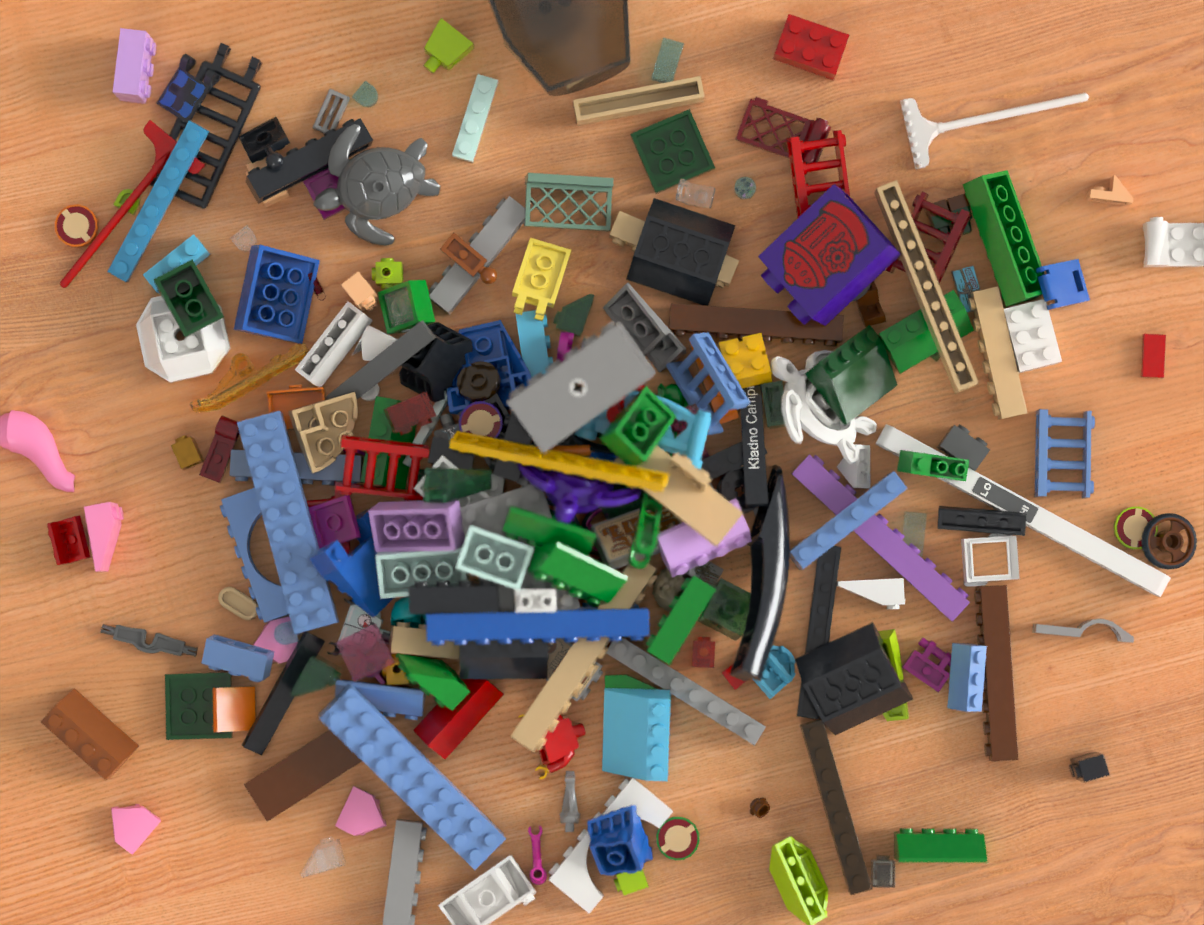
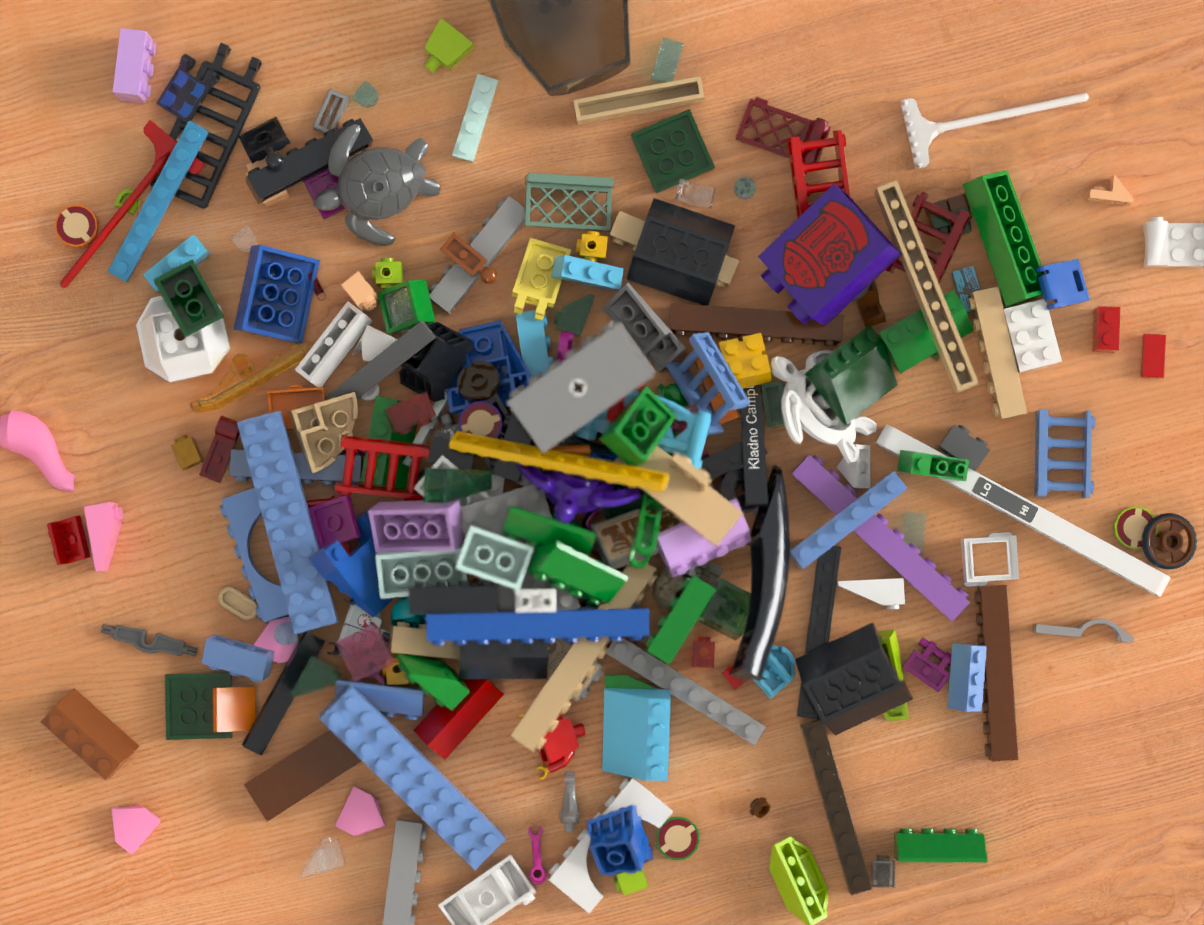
red brick [773,14,849,80] -> none
black tile [938,506,1027,536] -> none
black brick [1069,752,1110,783] -> none
none -> medium azure brick [551,255,624,291]
none -> yellow brick [576,231,608,262]
none -> red brick [1092,306,1121,353]

